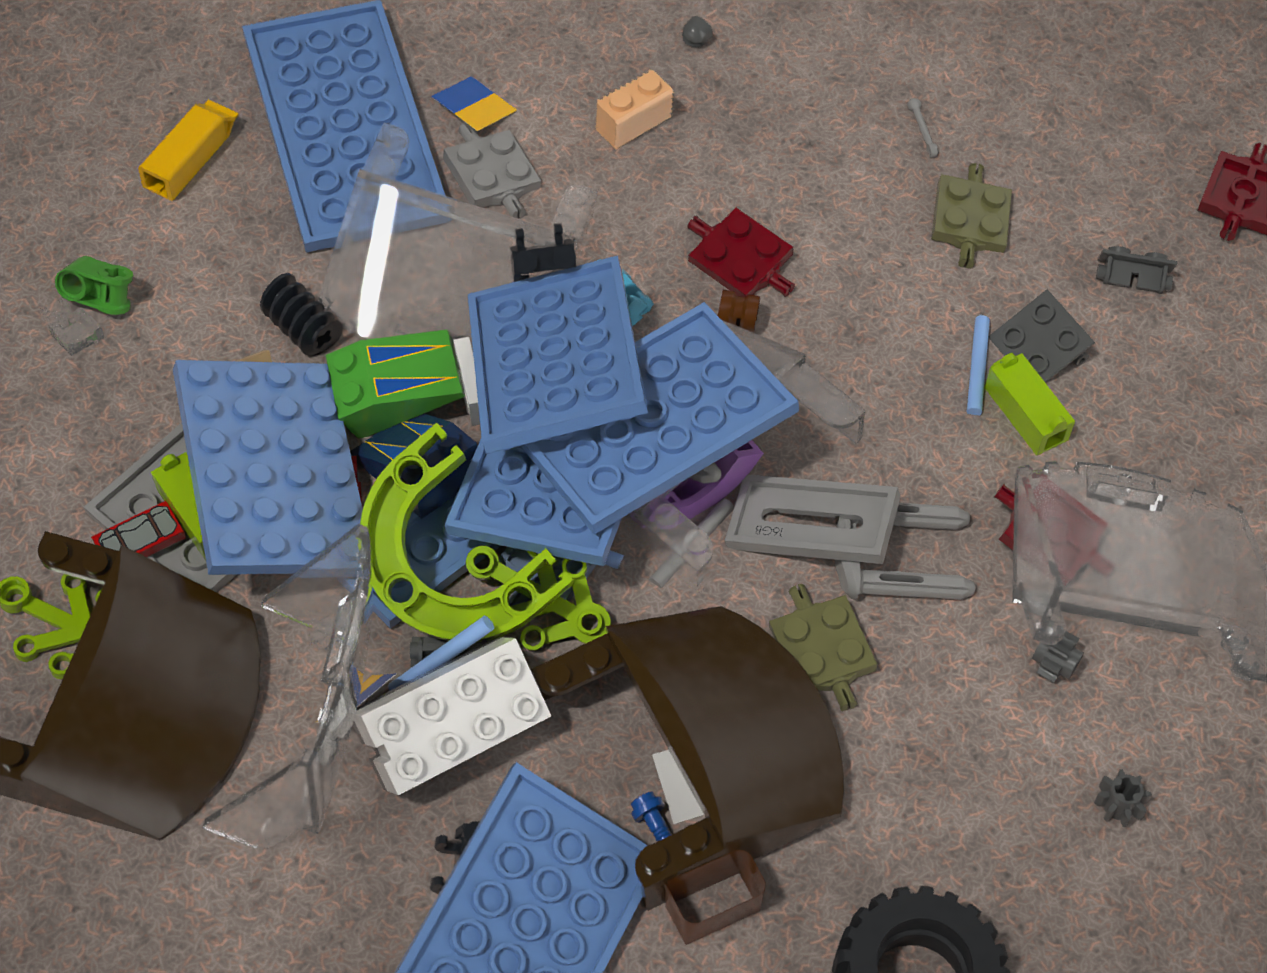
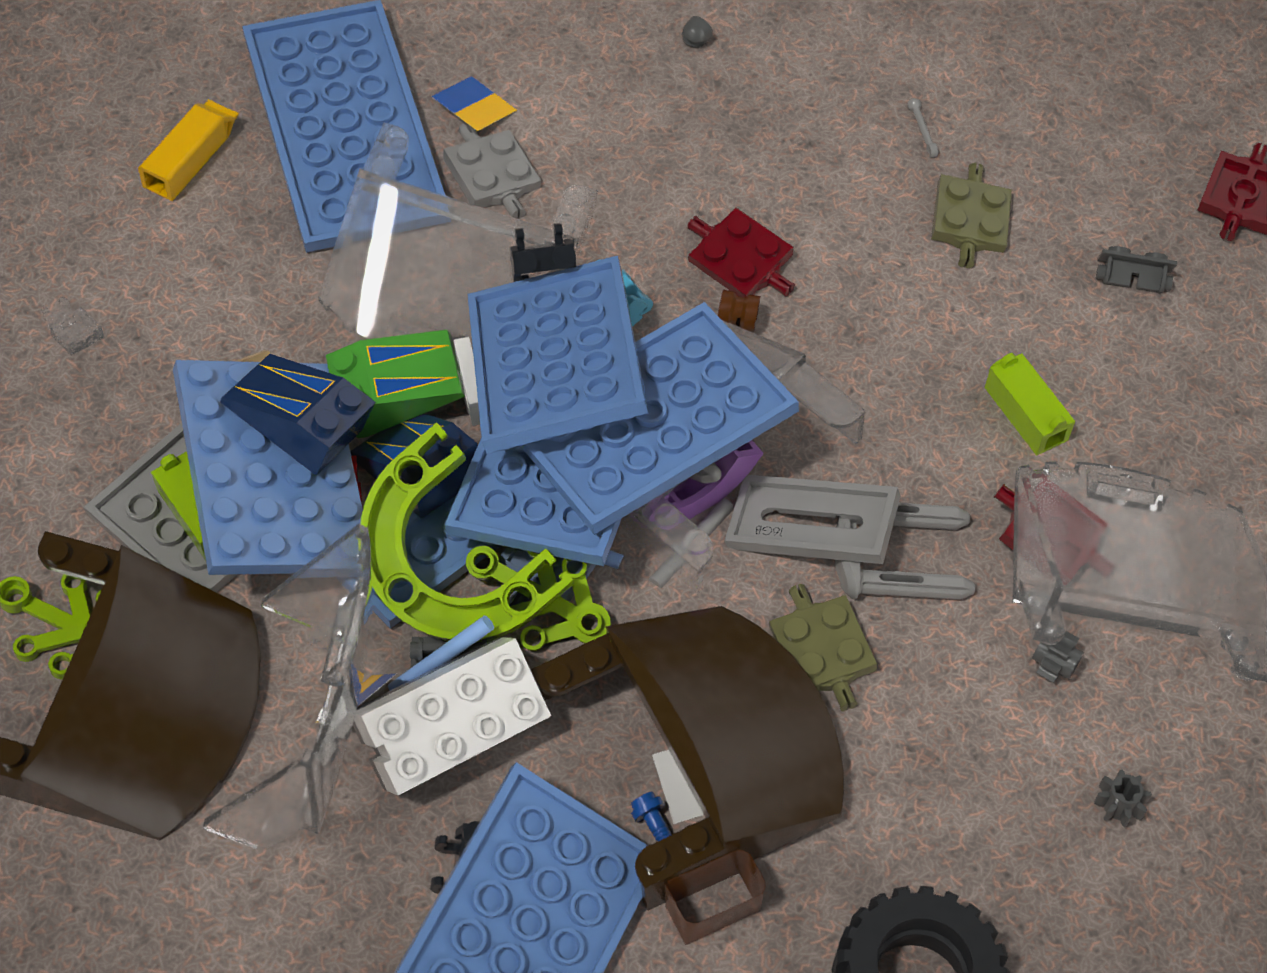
bright green piece [55,256,133,315] -> none
tile [91,500,186,557] -> none
black piece [260,273,343,356] -> none
light nougat brick [596,70,674,149] -> none
light blue bar [967,315,990,416] -> none
dark grey hinge [989,289,1095,383] -> none
none -> dark blue slope [220,354,376,476]

